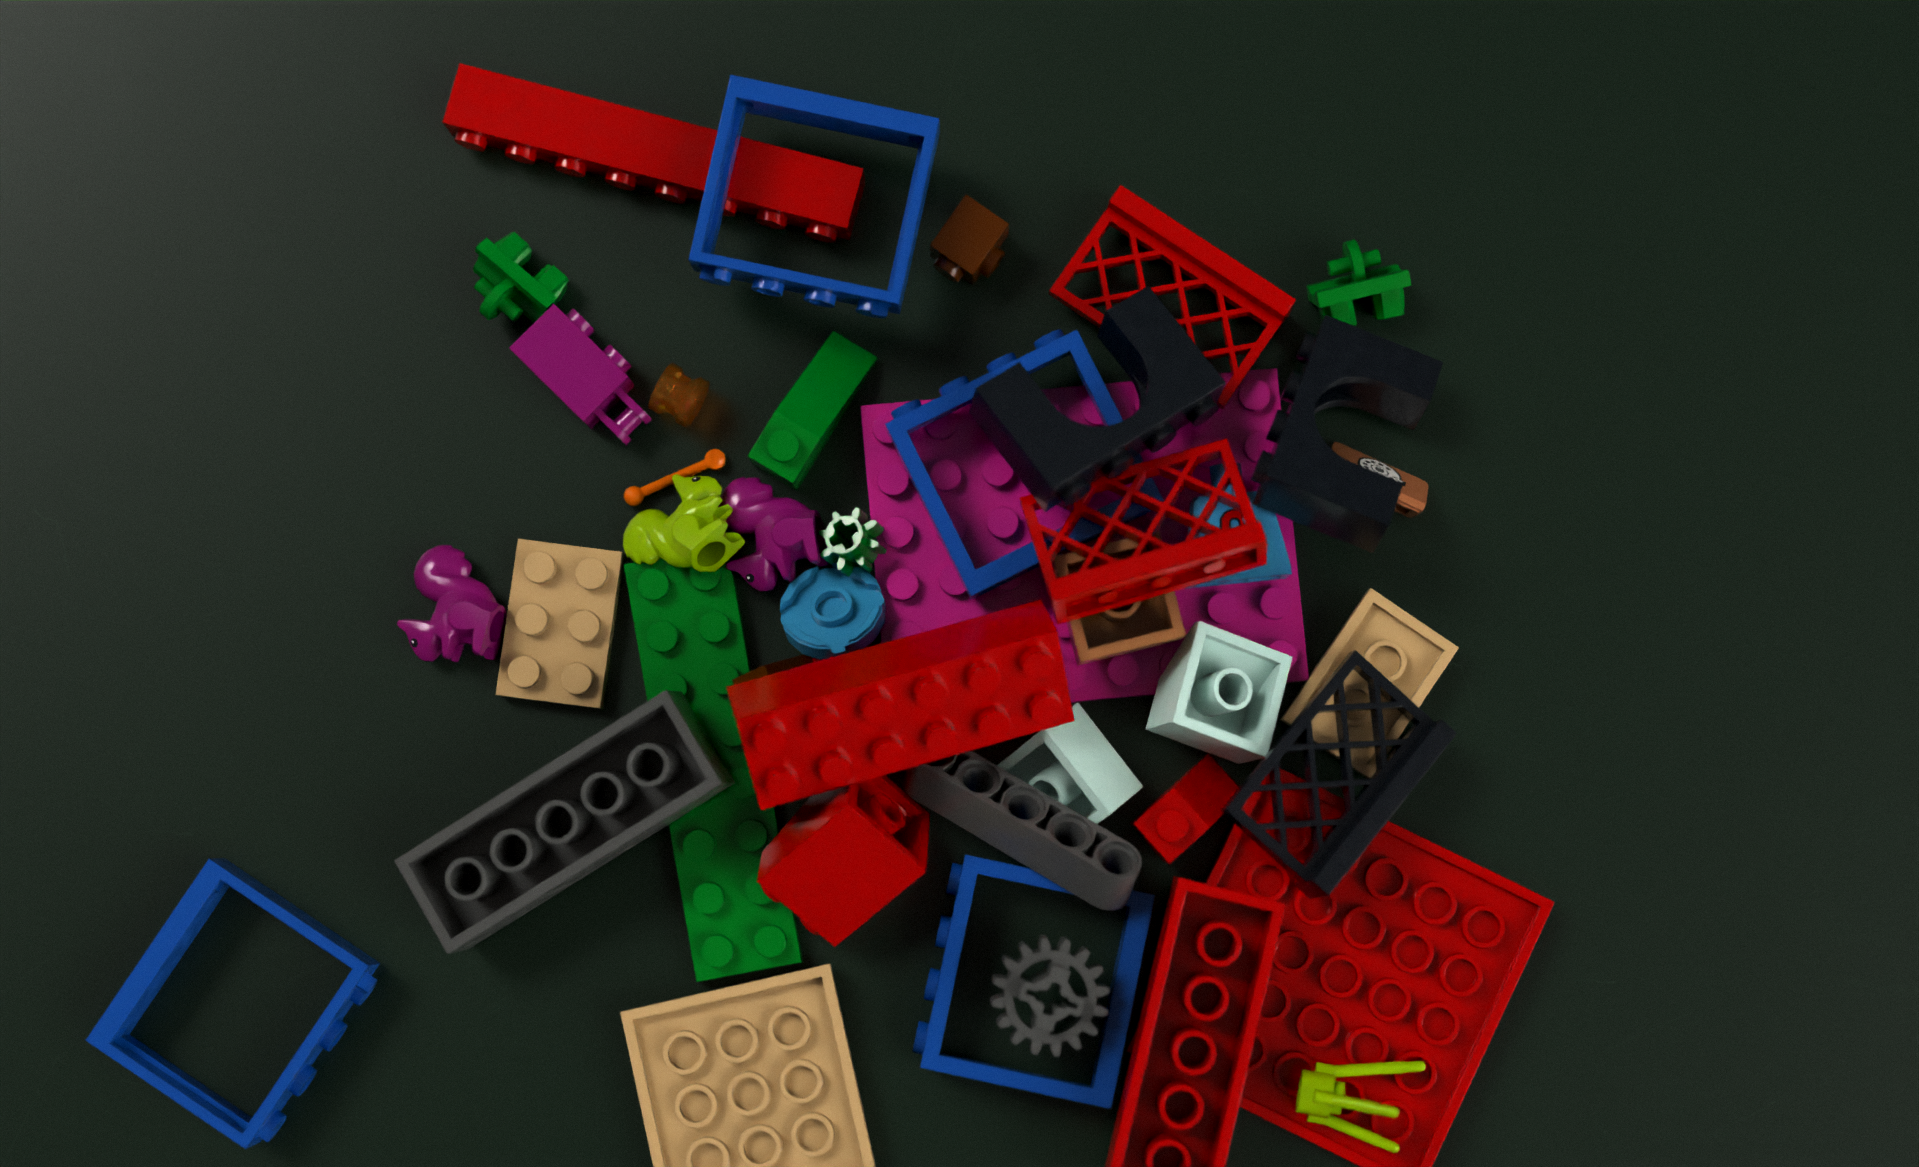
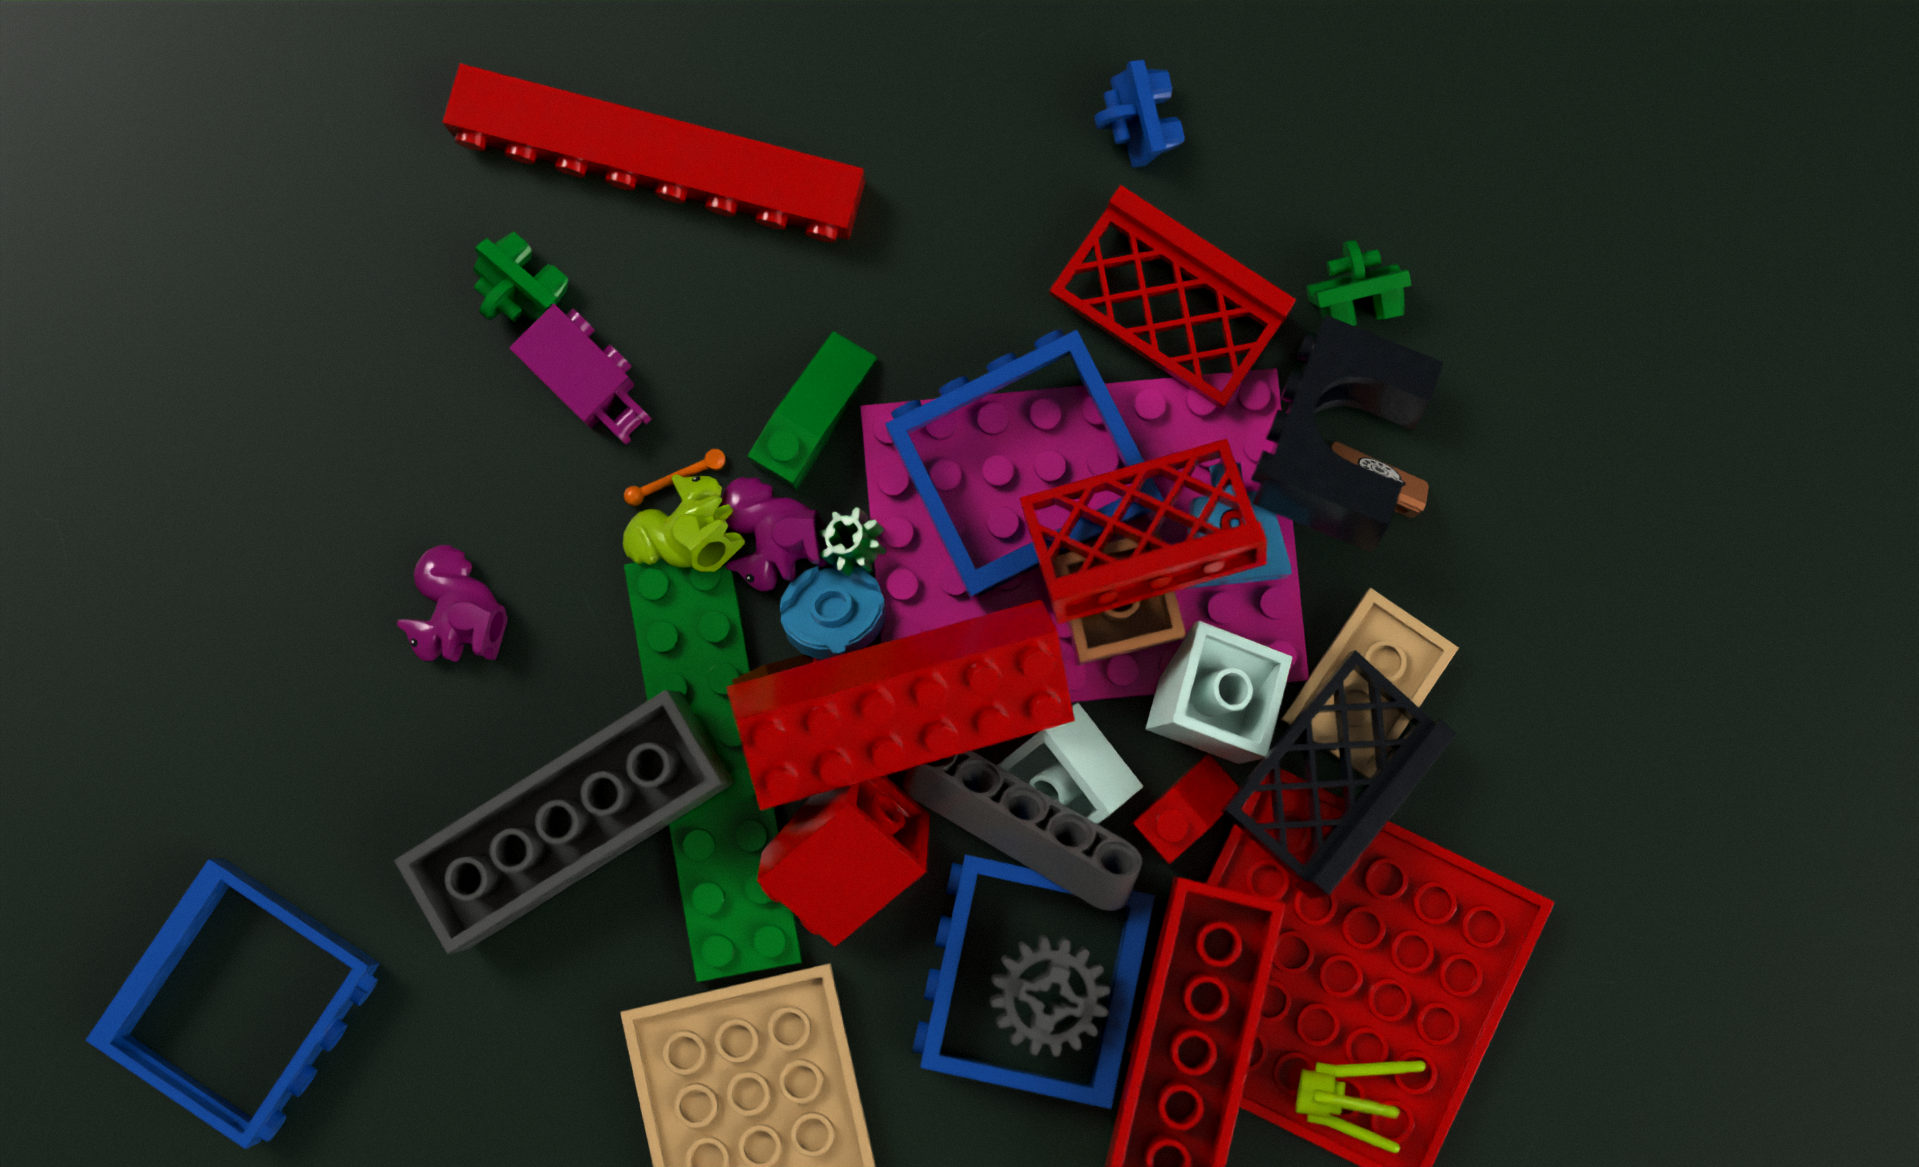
tan plate [495,539,625,709] -> none
clear orange wheel [648,363,710,428] -> none
blue window [688,74,940,319] -> none
reddish brown brick [930,195,1009,286] -> none
black arch [969,286,1226,512] -> none
none -> blue hips [1094,60,1185,168]

